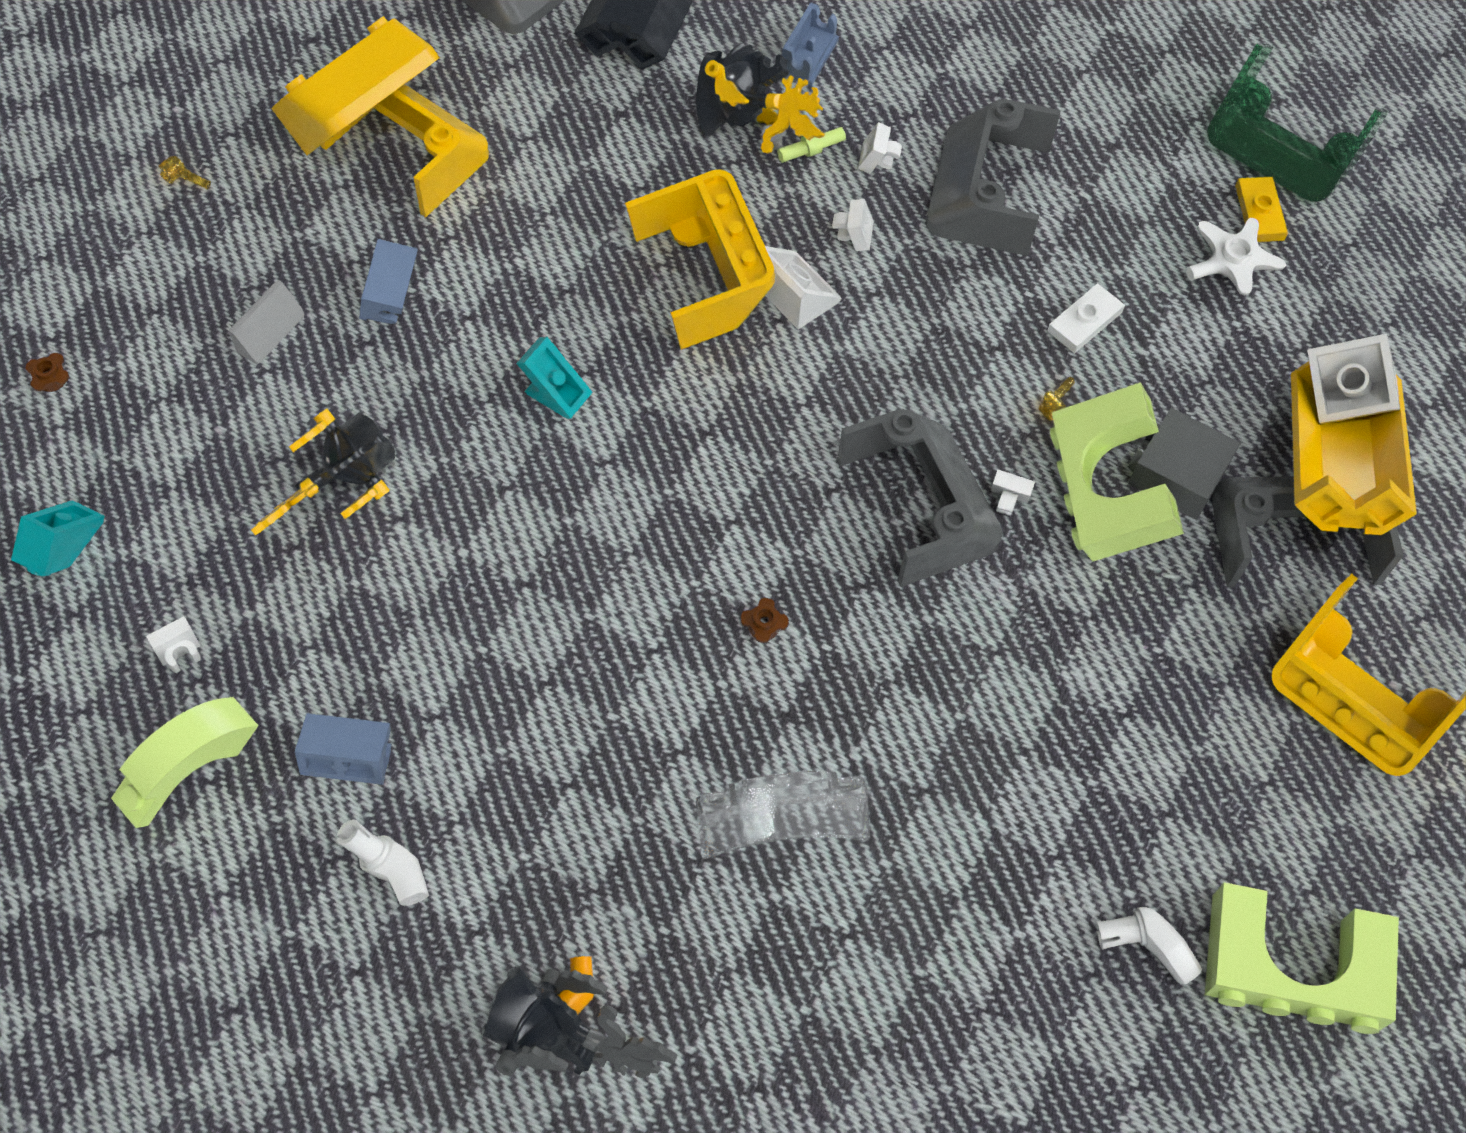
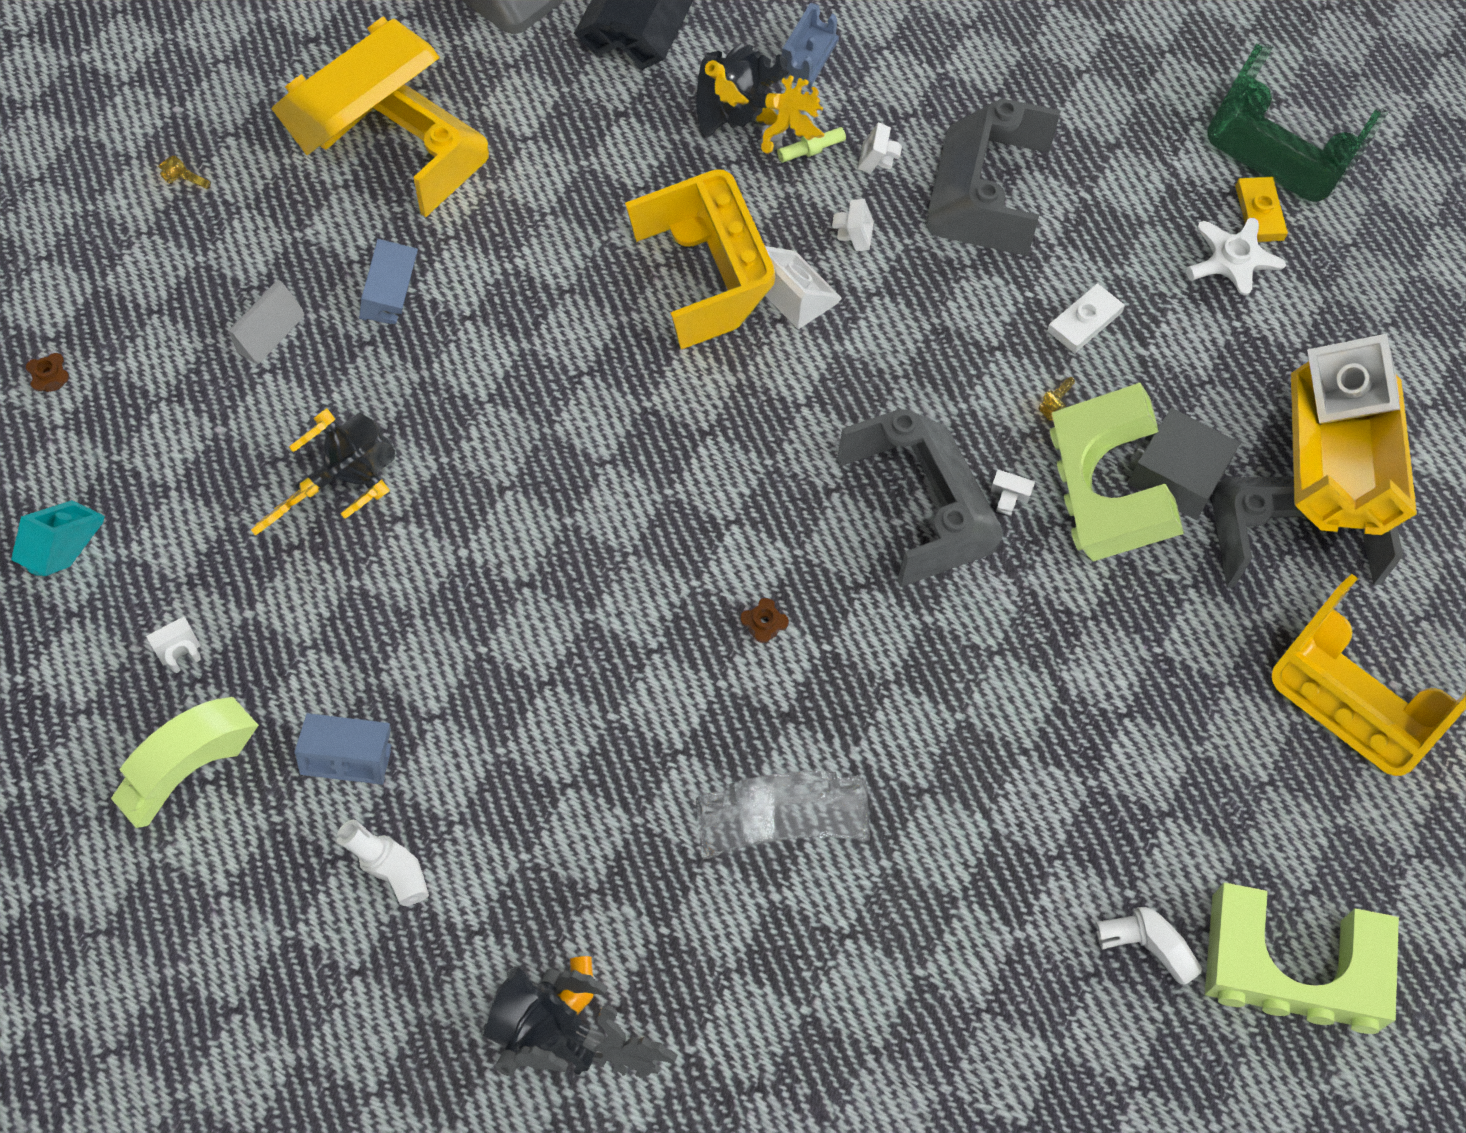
teal slope [516,336,593,419] -> none

